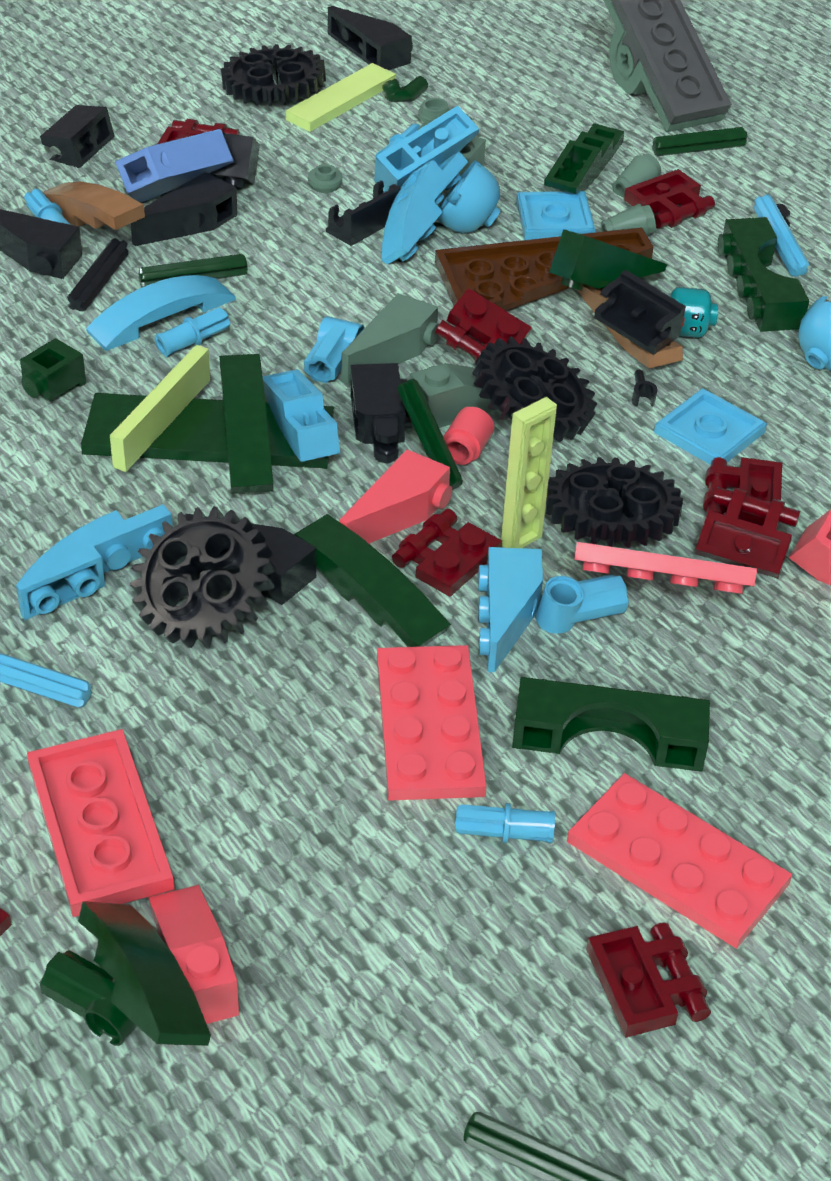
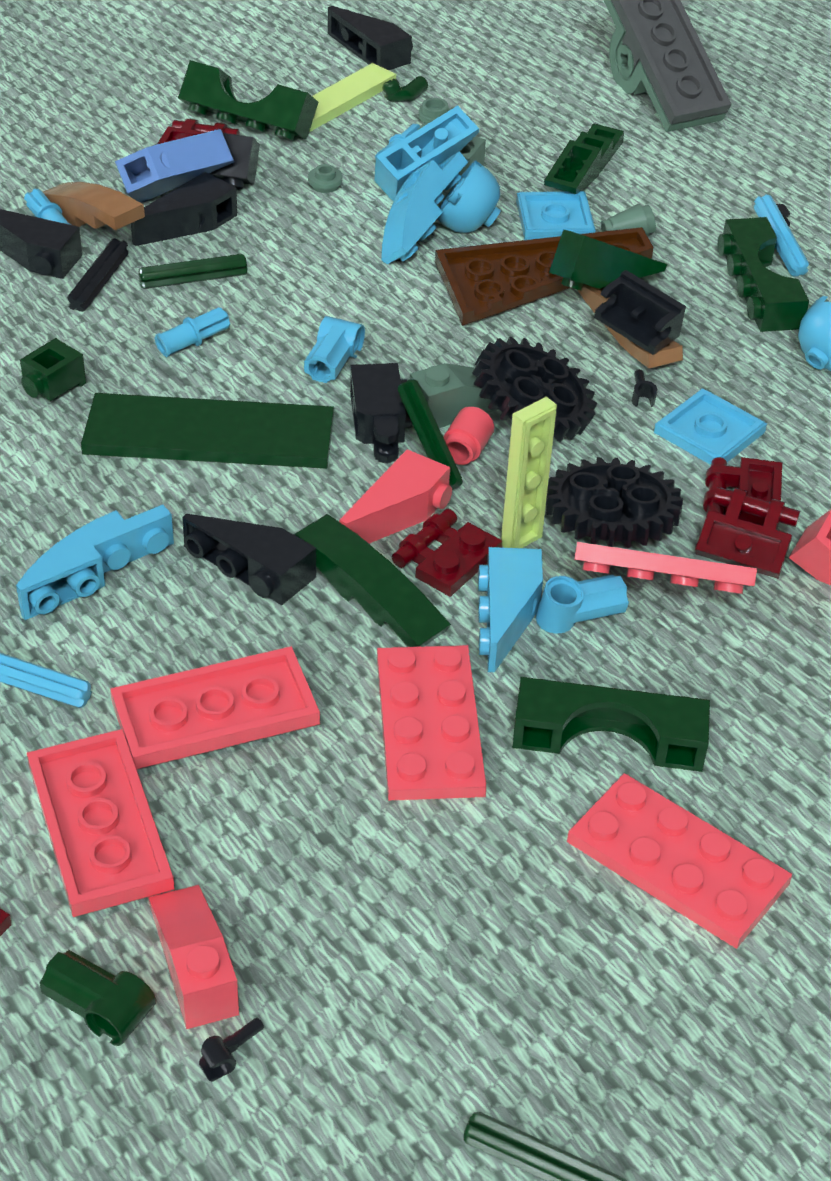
black hinge [40,105,115,168] -> none
dark green slope [78,901,211,1046] -> none
medium azure slope [86,275,235,351] -> none
yellowish green tile [110,345,210,472] -> none
black gear [130,506,276,648] -> none
dark green slope [219,354,273,494] -> none
black gear [221,44,326,106] -> none
medium azure slope [263,369,340,462] -> none
black hinge [326,180,401,246] -> none
sand green slope [341,293,439,384] -> none
dark red plate [435,288,532,362] -> none
medium azure axle [455,803,555,843] -> none
dark red plate [586,922,711,1038] -> none
sand green cone [612,154,661,198] -> none
dark red plate [624,169,715,229] -> none
dark green axle [652,127,748,156] -> none
teal head [670,287,718,338] -> none
none -> coral plate [110,646,320,769]
none -> dark green arch [178,60,319,142]
none -> black hand [199,1018,264,1082]

